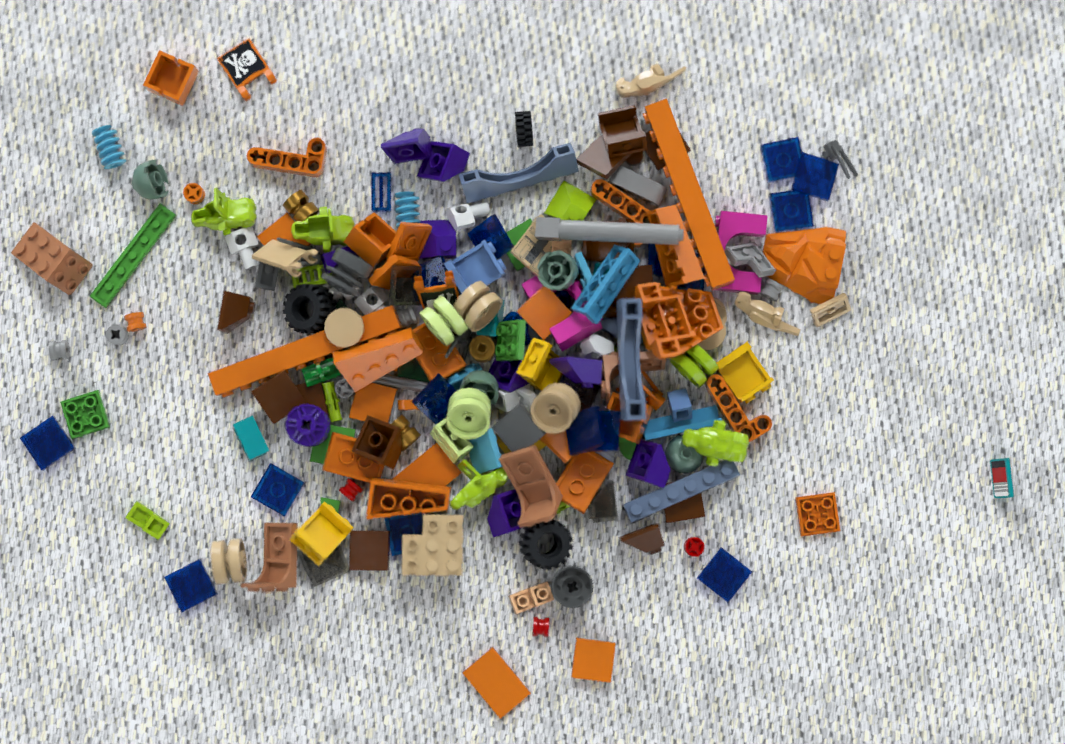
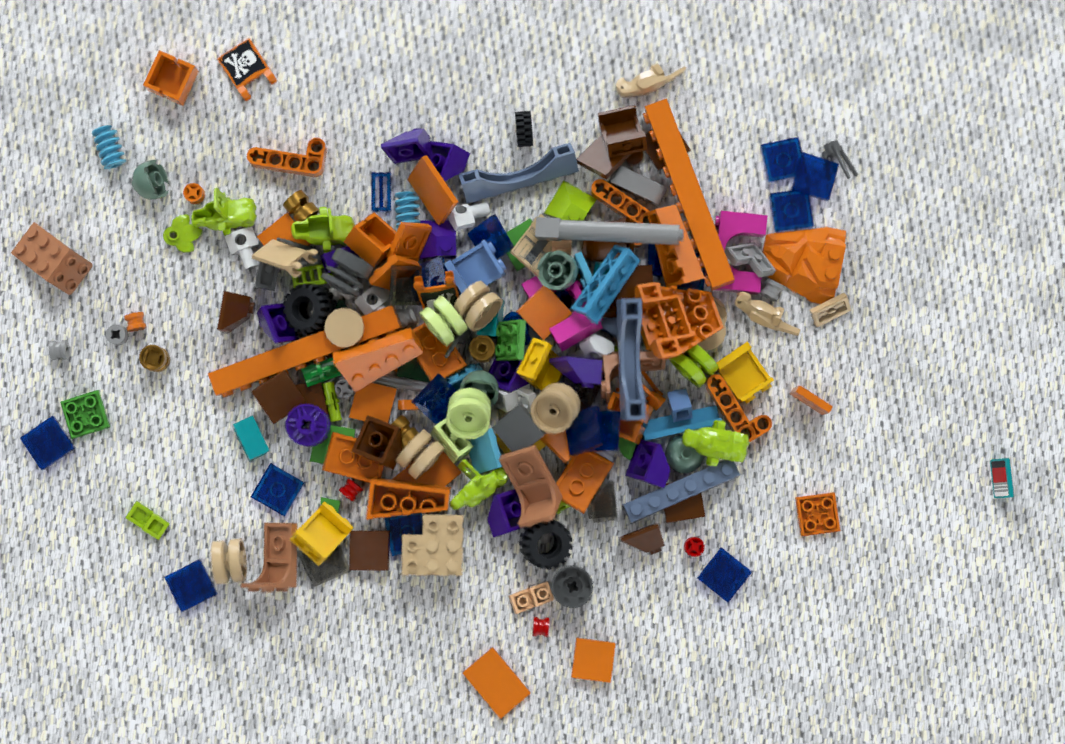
bright green tile [90,203,177,308] -> none
none -> pearl gold wheel [139,345,170,372]
none -> lime plate [163,214,202,253]
none -> dark purple slope [256,303,299,344]
none -> tan wheel [395,429,445,480]
none -> orange tile [407,155,458,225]
none -> orange tile [790,386,833,415]

